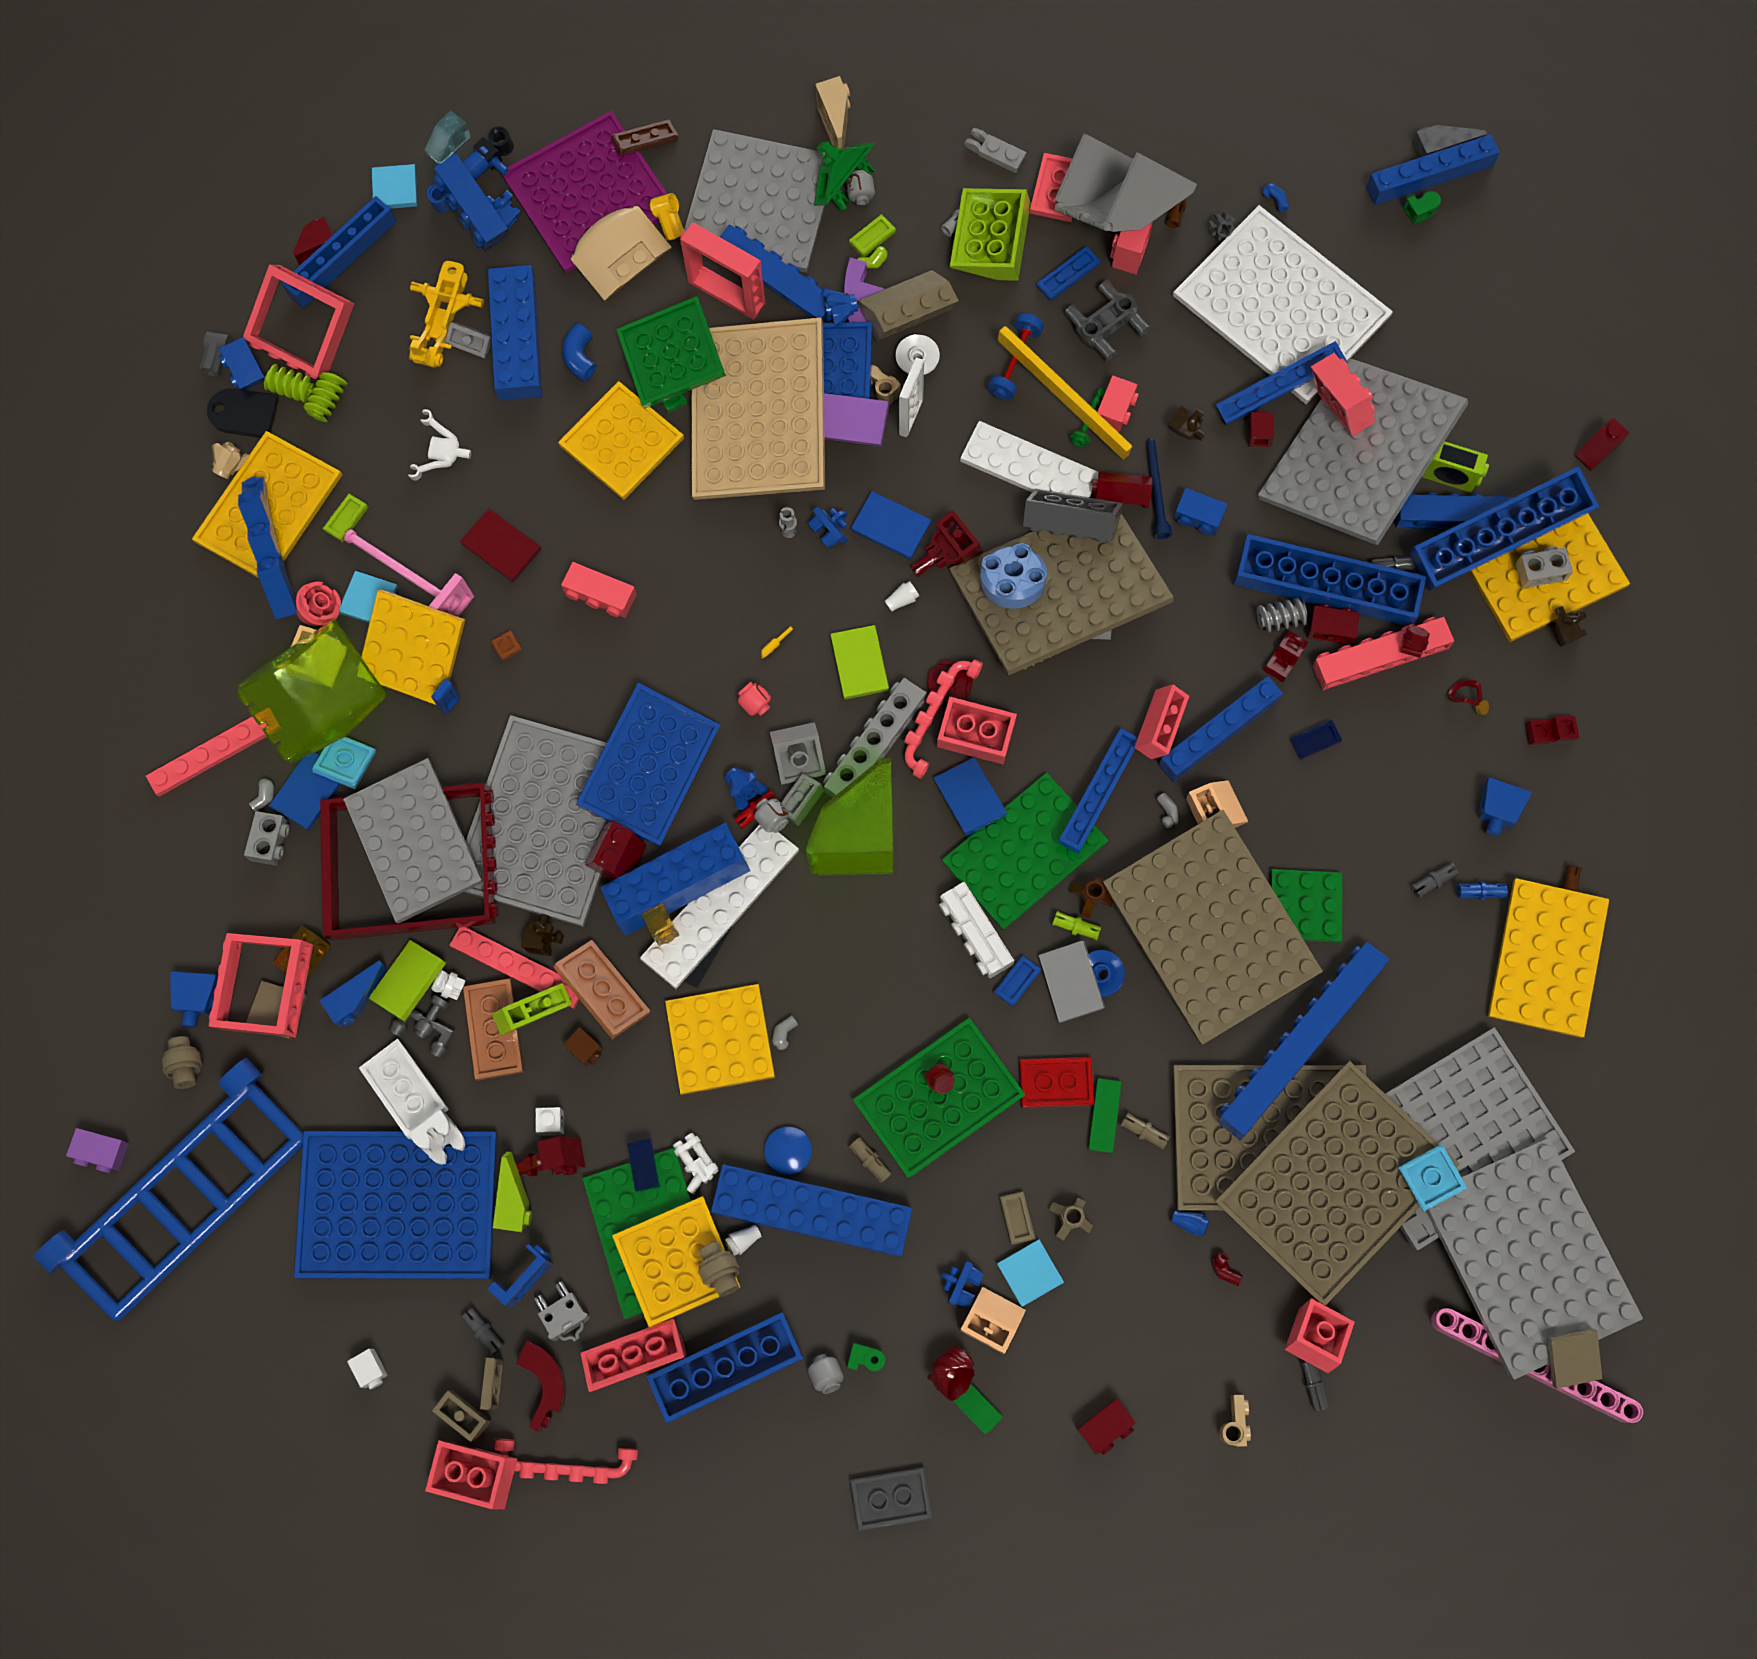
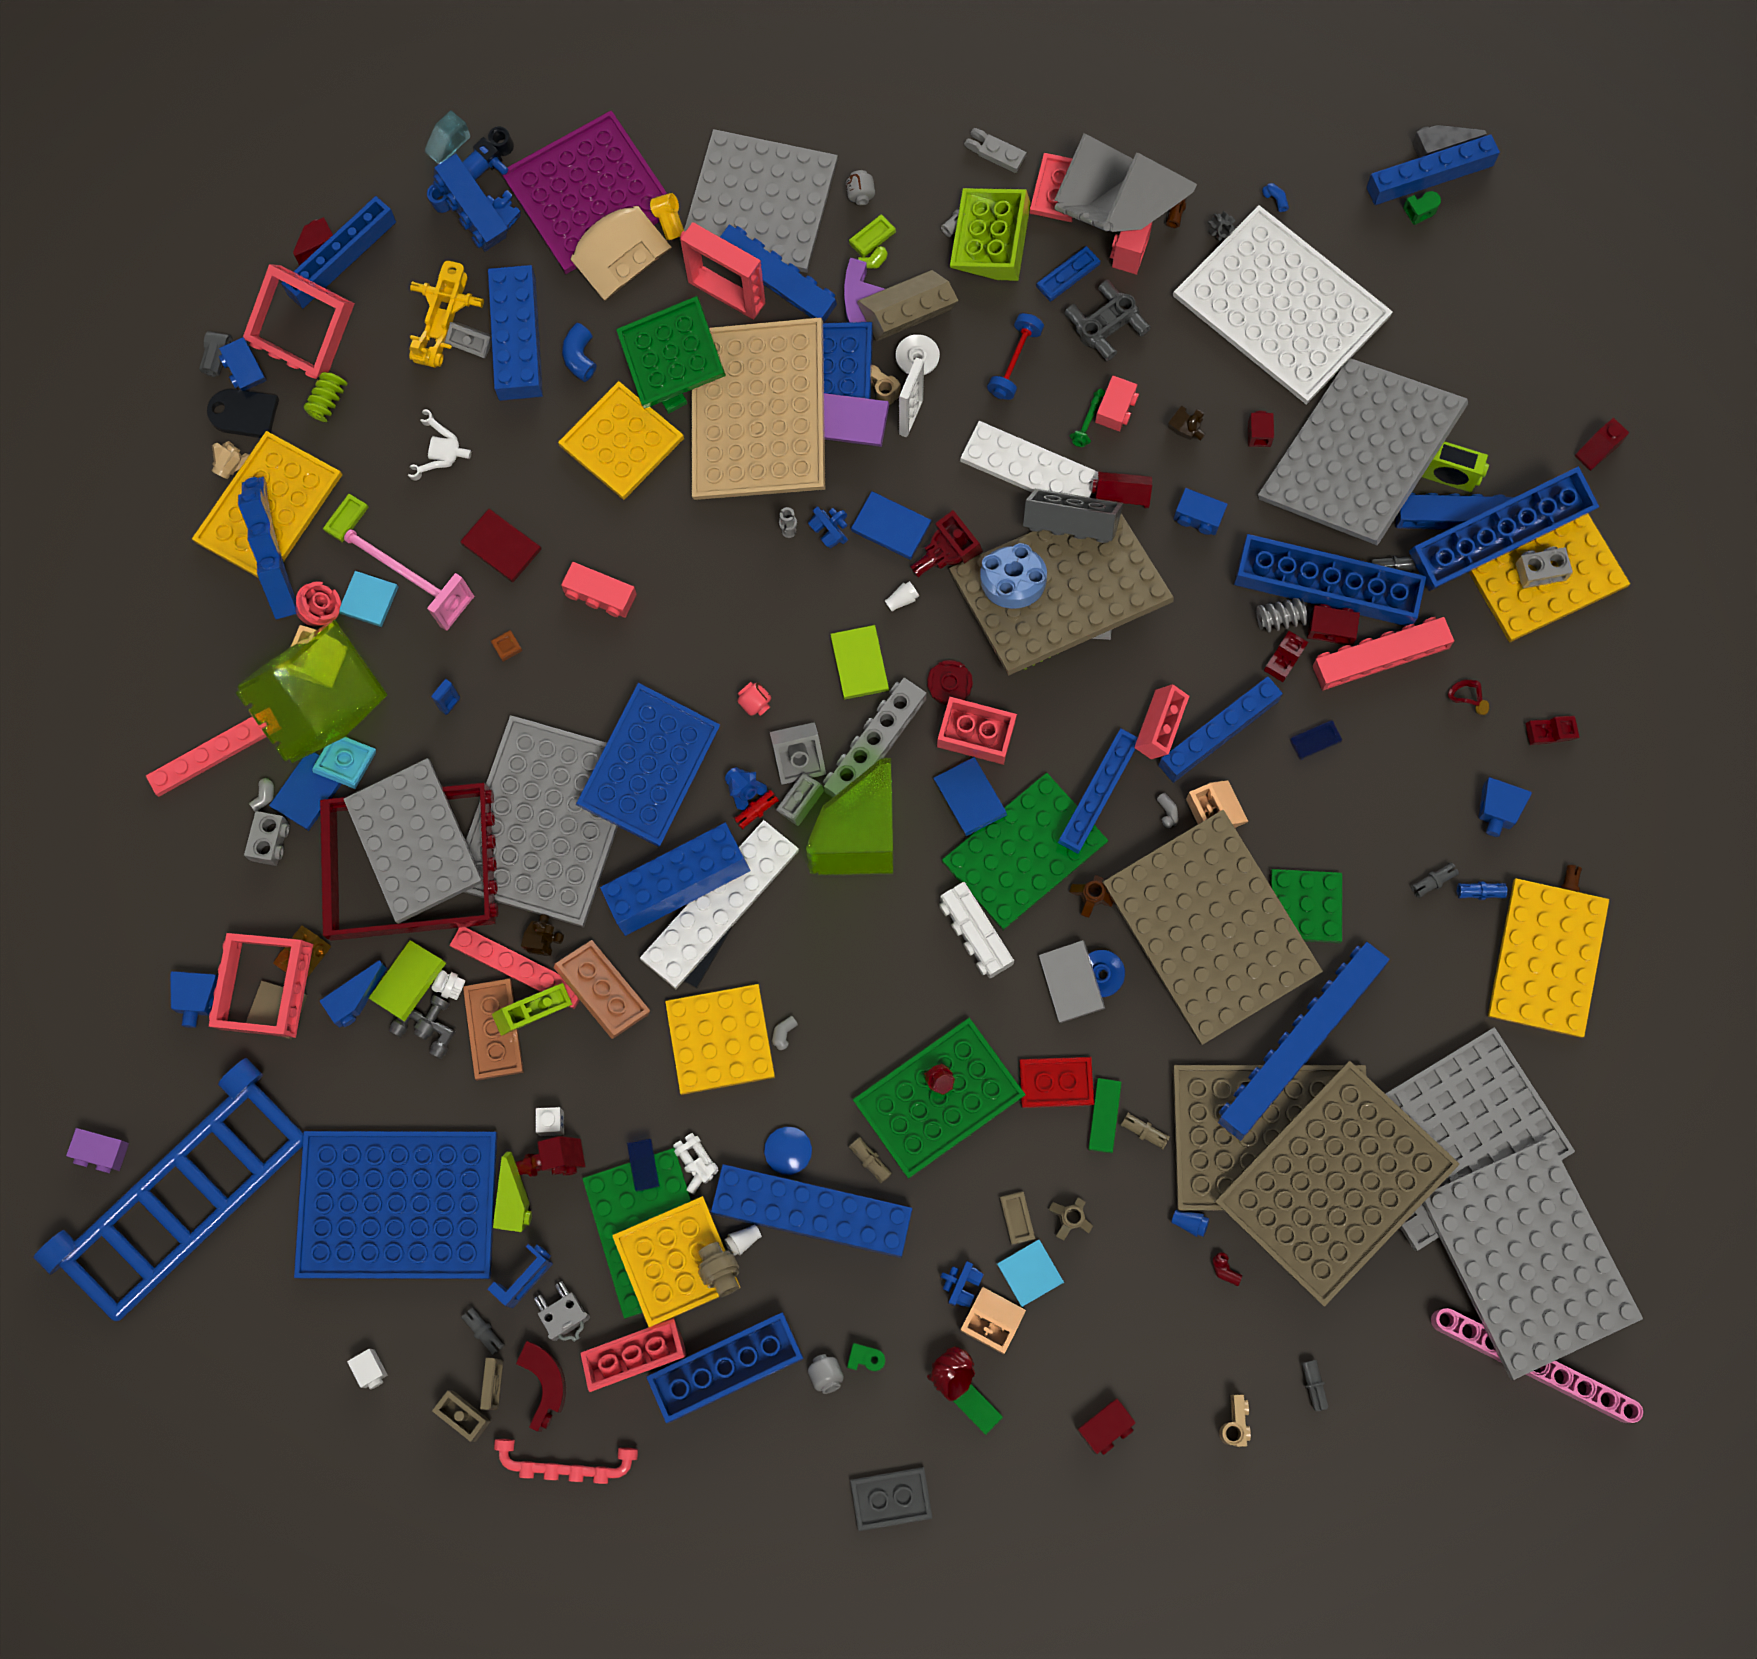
dark tan piece [161,1036,202,1089] -> none
lime piece [264,364,315,403] -> none
yellow plate [357,589,465,705] -> none
white hinge [359,1039,465,1165] -> none
medium azure tile [372,164,418,209] -> none
coral brick [425,1440,517,1509] -> none
reddish brown brick [563,1027,603,1067] -> none
dark red slope [585,821,646,880] -> none
reddish brown tile [611,119,679,156] -> none
clear yellow brick [642,903,680,946] -> none
light grey head [754,798,789,833] -> none
yellow piece [761,626,793,659] -> none
green connector [814,142,876,211] -> none
tan slope [815,76,850,149] -> none
blue rock [822,289,858,326] -> none
coral bar [904,659,983,779] -> none
blue tile [994,956,1041,1008] -> none
yellow tile [997,326,1132,460] -> none
lime pin [1052,911,1102,941] -> none
dark blue piece [1146,438,1172,540] -> none
blue plate [1216,341,1346,426] -> none
coral brick [1284,1298,1355,1373] -> none
coral brick [1311,353,1376,436] -> none
medium azure tile [1398,1144,1467,1212] -> none
dark red piece [1400,626,1430,658] -> none
dark tan tile [1547,1328,1603,1389] -> none
dark brown piece [1553,606,1587,647] -> none

